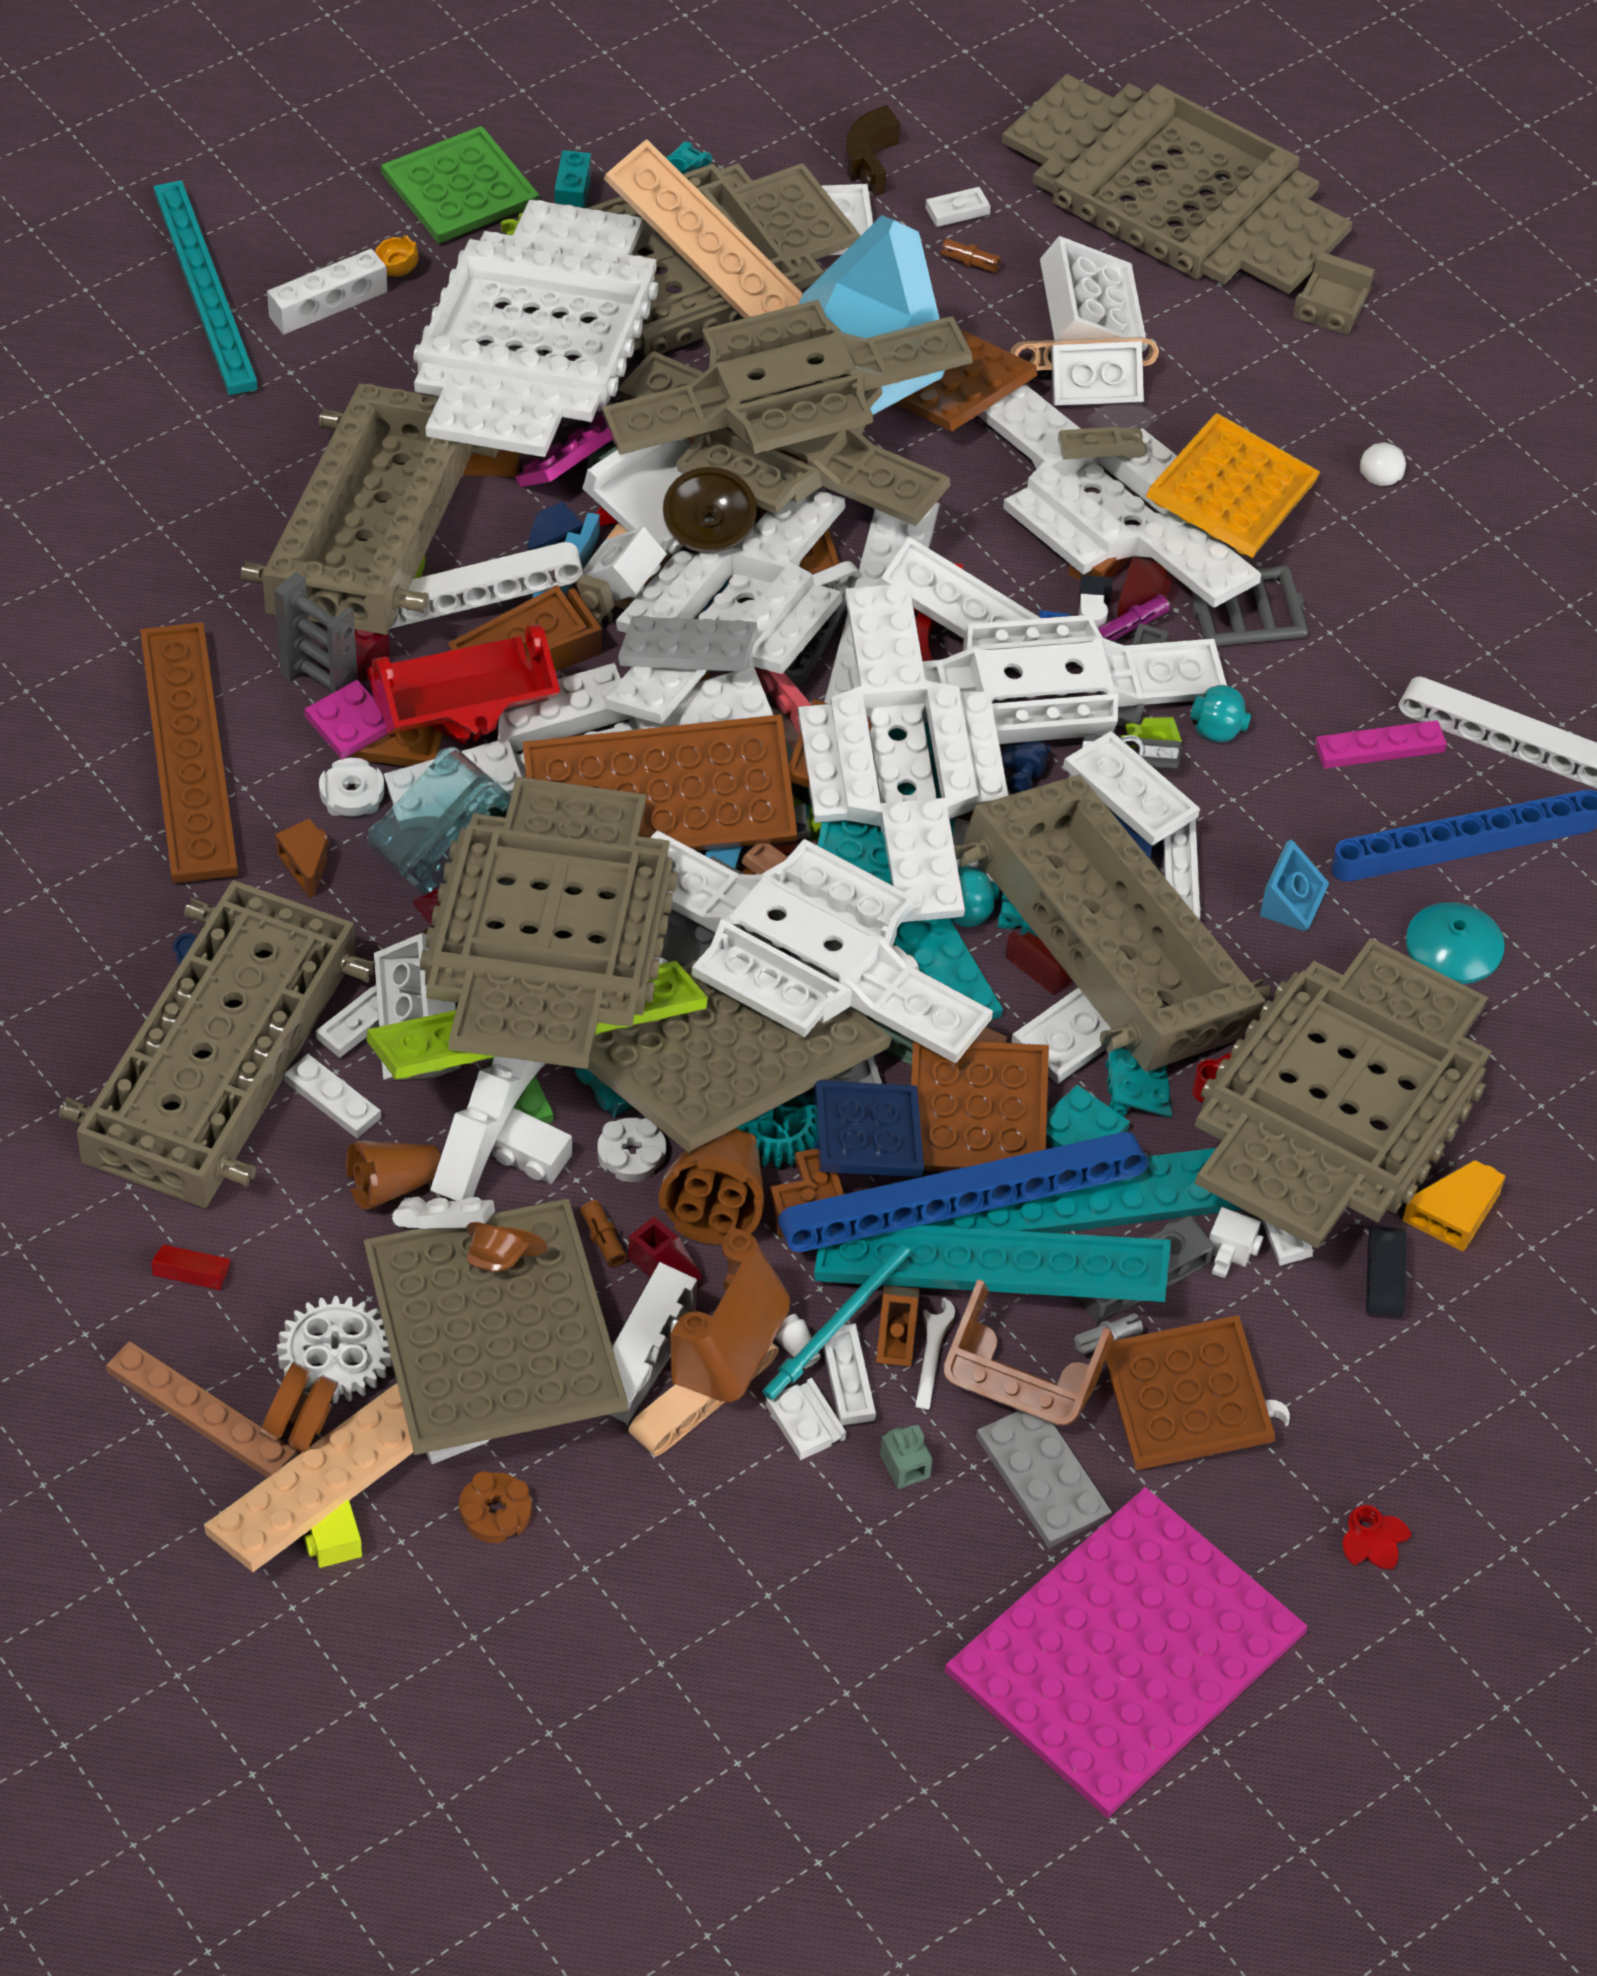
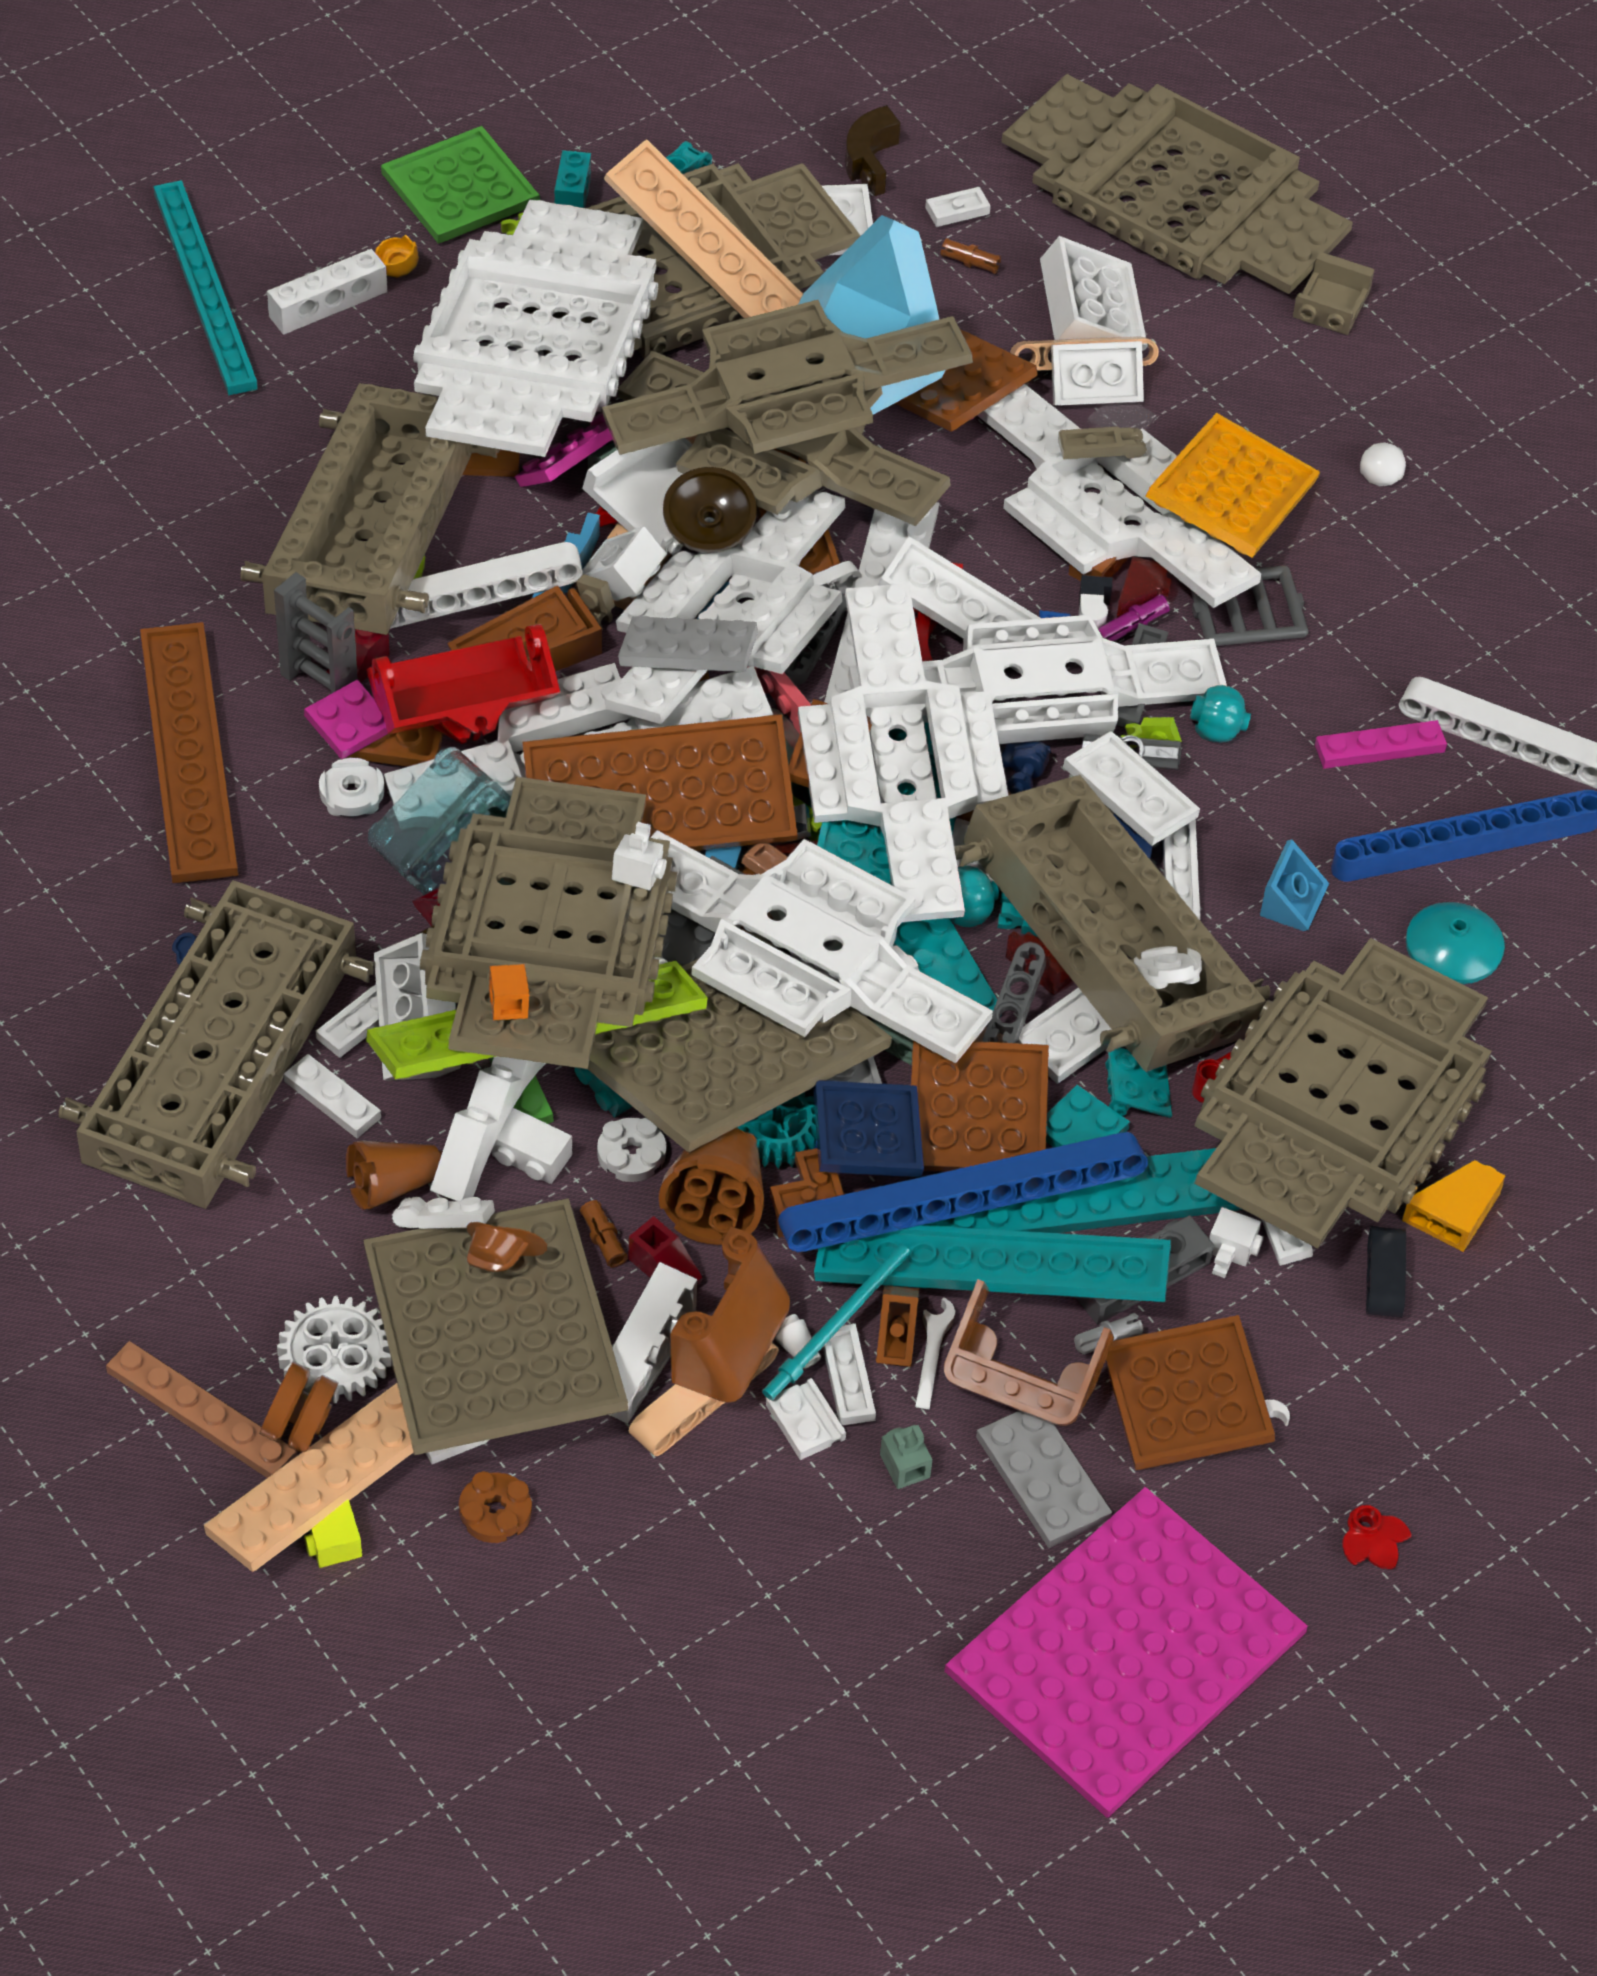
red slope [151,1244,231,1290] -> none
dark orange slope [275,818,329,899] -> none
dark blue slope [527,501,583,551] -> none
none -> orange brick [489,964,529,1020]
none -> white brick [612,822,667,890]
none -> dark grey beam [982,942,1046,1043]
none -> white plate [1134,946,1202,989]

